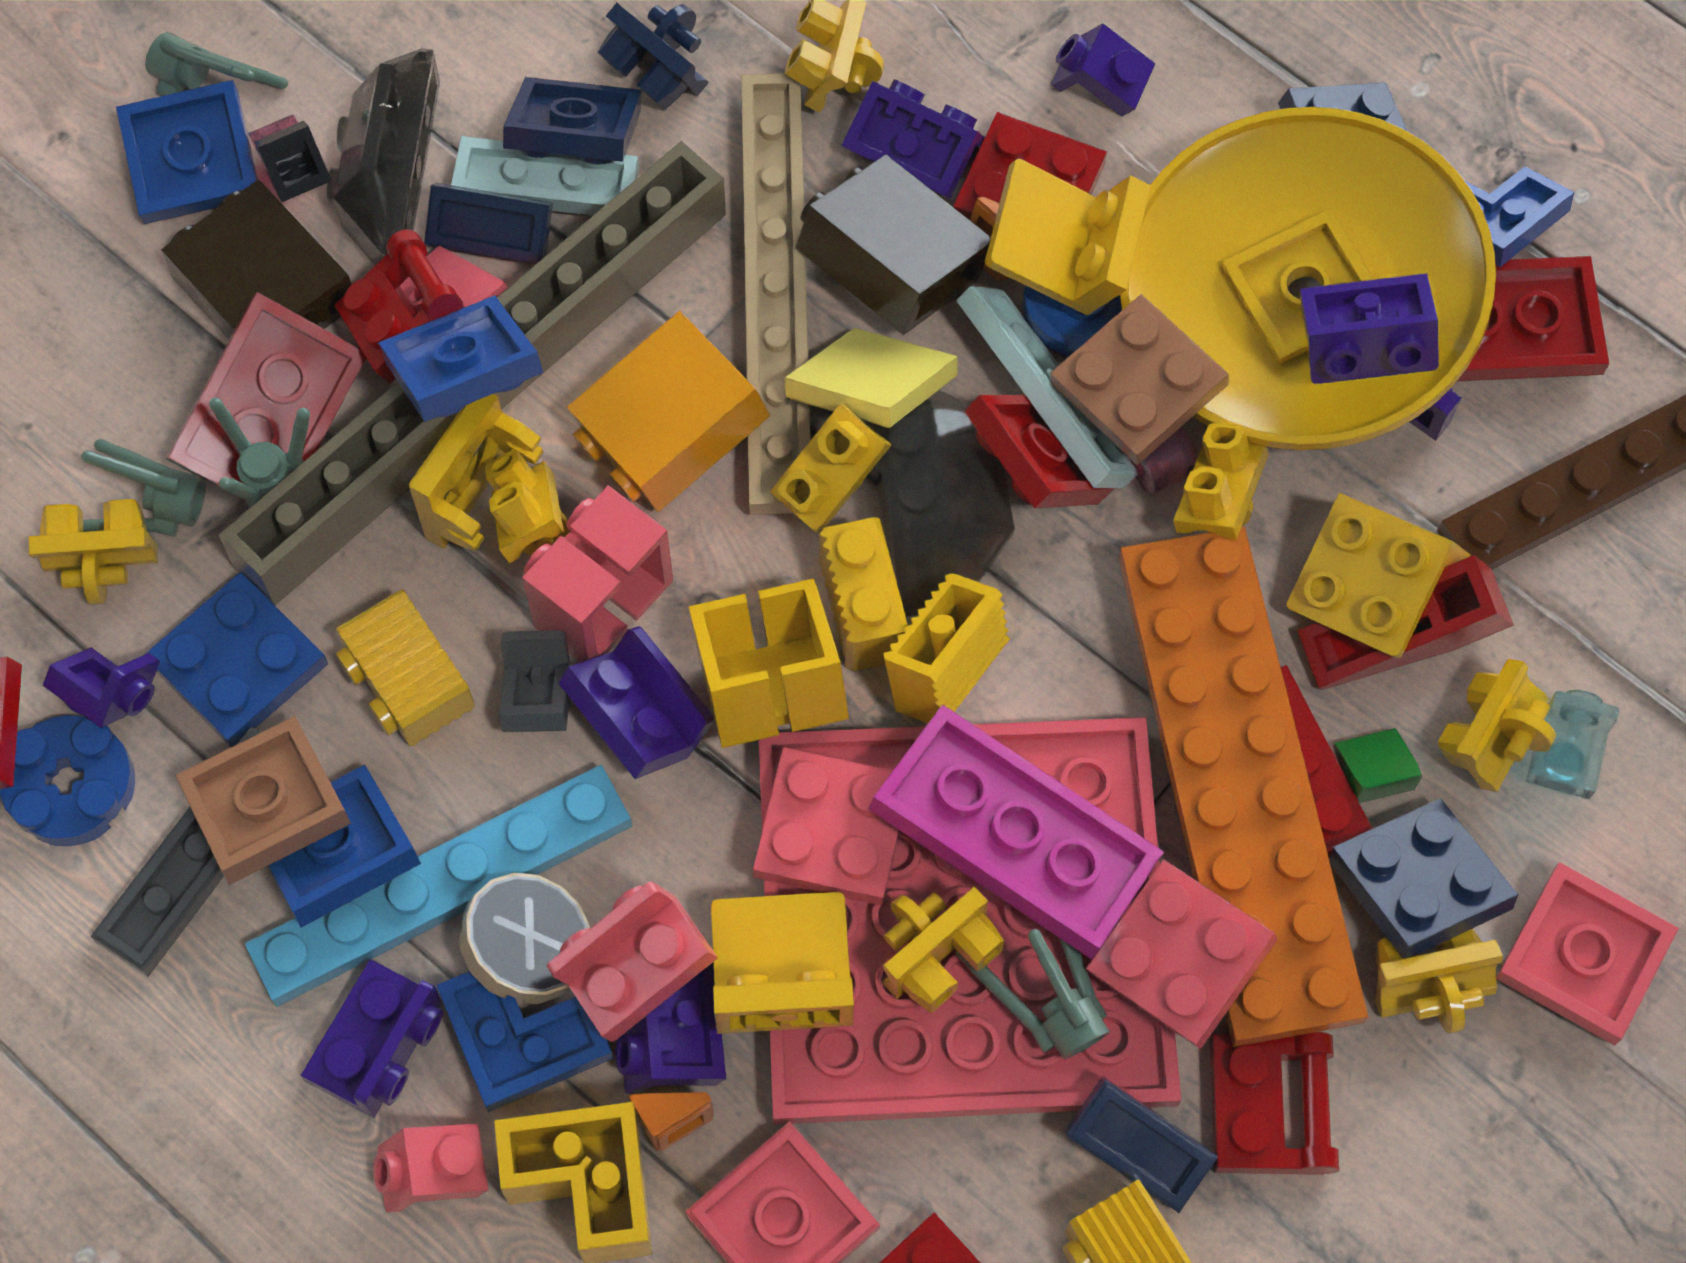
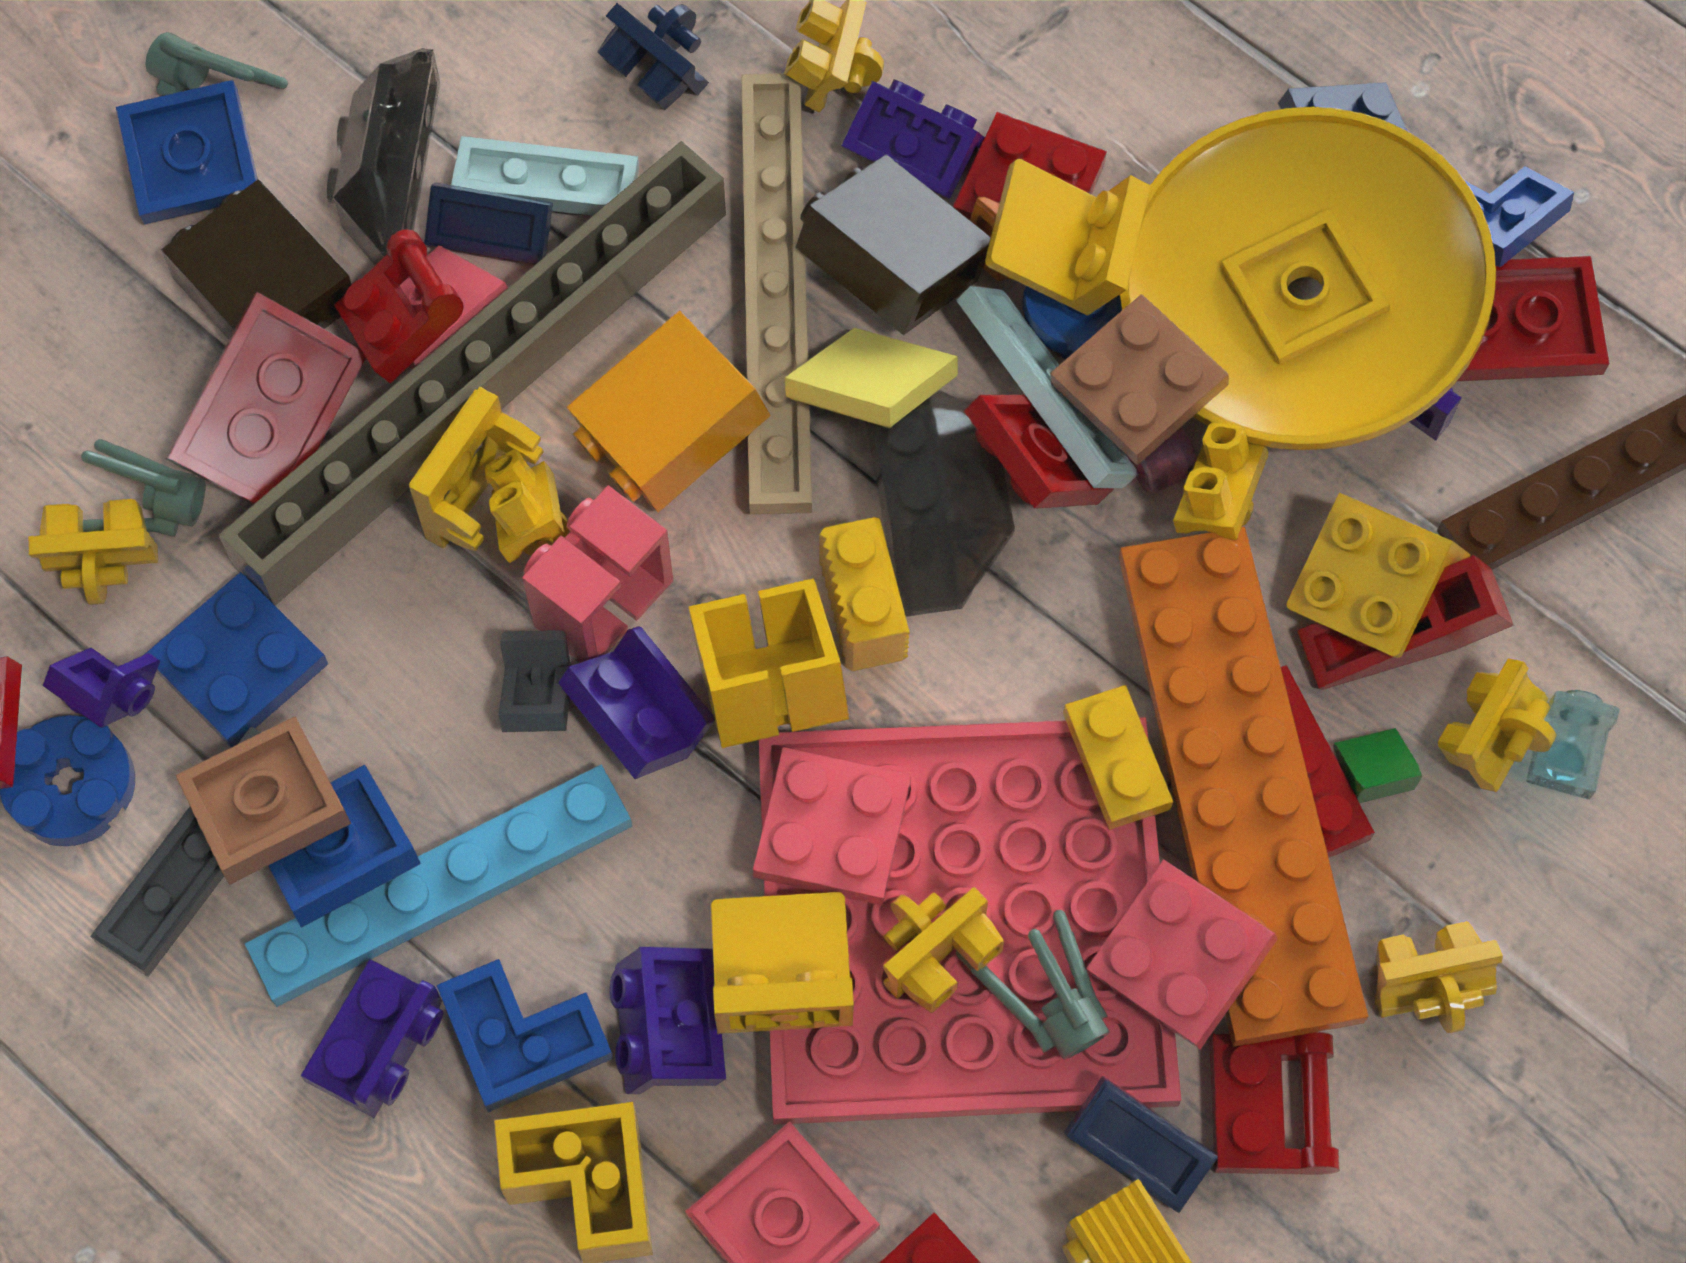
sand green plant [209,397,310,507] -> none
black leg [248,114,332,203] -> none
yellow brick [335,589,475,747] -> none
coral bracket [373,1123,489,1212] -> none
blue plate [379,295,544,422] -> none
tile [459,873,591,1004] -> none
dark blue plate [503,77,642,164] -> none
coral bracket [547,881,718,1042] -> none
orange slope [628,1092,714,1152] -> none
yellow hips [770,404,891,533] -> none
dark pink plate [868,705,1164,959] -> none
yellow brick [883,573,1010,724] -> none
dark purple bracket [1051,23,1156,116] -> none
dark purple bracket [1300,273,1439,384] -> none
plate [1329,798,1519,959] -> none
coral plate [1496,862,1679,1046] -> none
none -> yellow plate [1063,685,1173,830]

